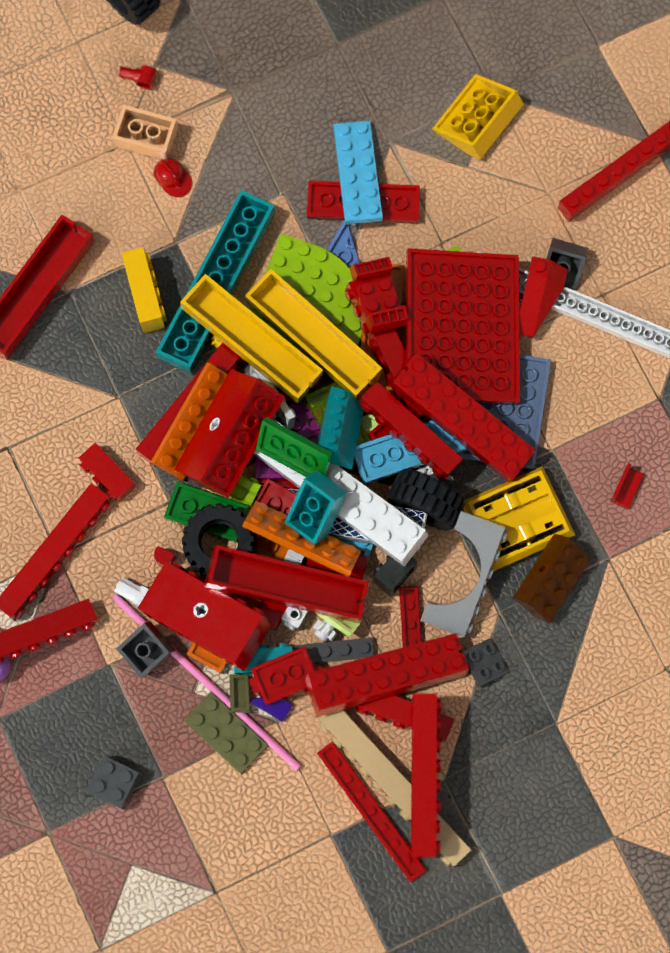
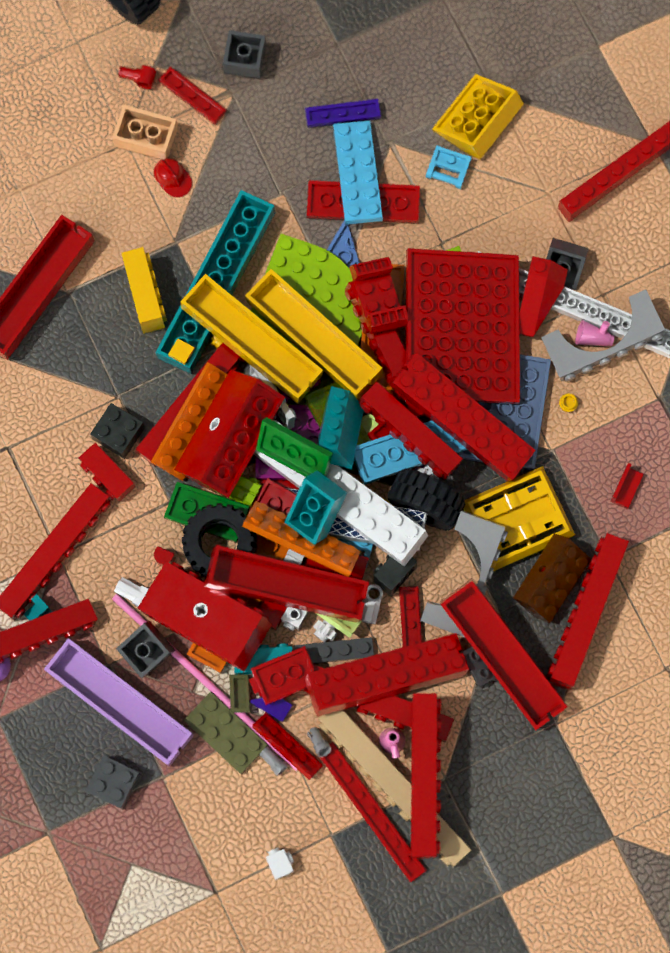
none -> teal panel [24,594,53,621]
none -> lavender piece [44,638,194,767]
none -> pearl dark grey brick [90,403,145,459]
none -> red tile [159,67,227,125]
none -> yellow tile [168,339,195,365]
none -> dark grey brick [223,30,266,79]
none -> red tile [252,712,323,780]
none -> light grey pin [259,747,288,776]
none -> white brick [265,847,294,880]
none -> dark purple plate [305,99,381,128]
none -> light grey pin [307,727,332,757]
none -> white piece [361,584,383,624]
none -> bright pink piece [379,727,405,759]
none -> medium azure plate [425,145,472,189]
none -> red piece [440,578,568,730]
none -> light grey arch [541,289,666,382]
none -> red piece [546,533,629,691]
none -> yellow plate [559,393,578,412]
none -> bright pink piece [575,320,614,346]

